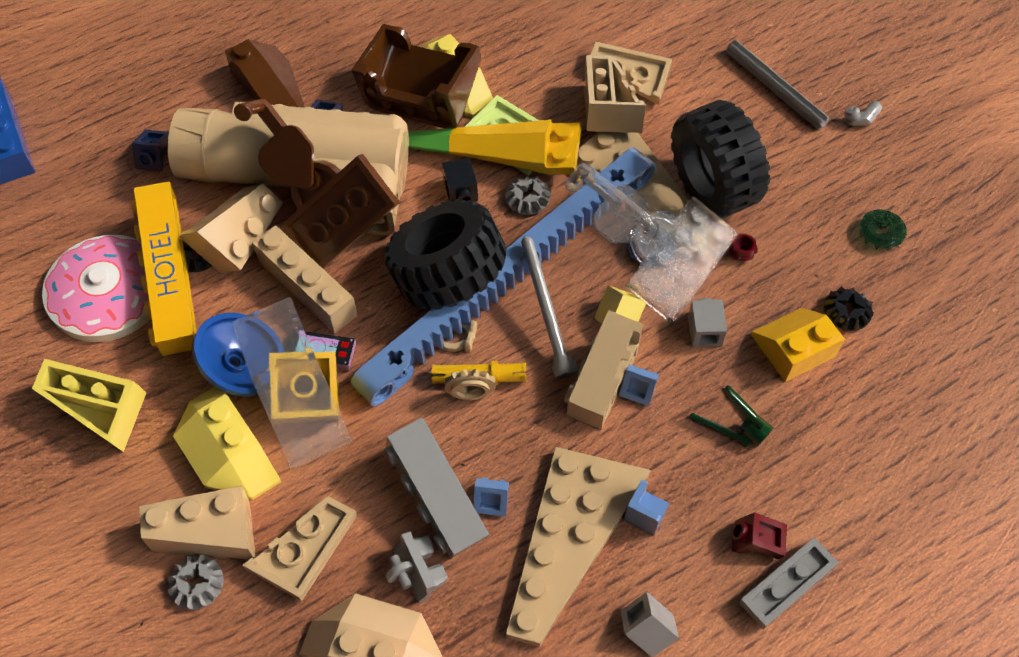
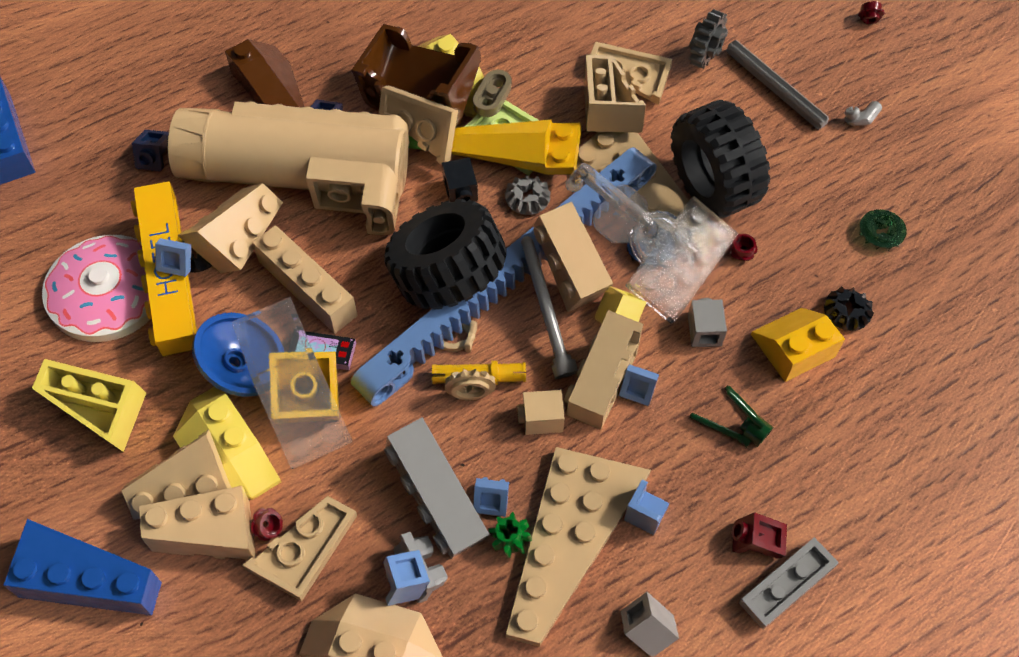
light grey gear [167,554,224,610] -> none
reddish brown plate [234,99,400,269] -> none
none -> blue wedge [3,519,162,616]
none -> tan wing [121,429,231,520]
none -> medium blue tile [155,238,191,277]
none -> dark red plate [250,508,283,541]
none -> tan wing [379,85,458,165]
none -> medium blue panel [383,550,430,606]
none -> dark tan plate [473,70,512,117]
none -> green gear [489,512,532,558]
none -> tan brick [517,390,565,435]
none -> tan wedge [533,202,613,312]
none -> dark grey gear [689,9,728,69]
none -> dark red plate [858,1,885,25]

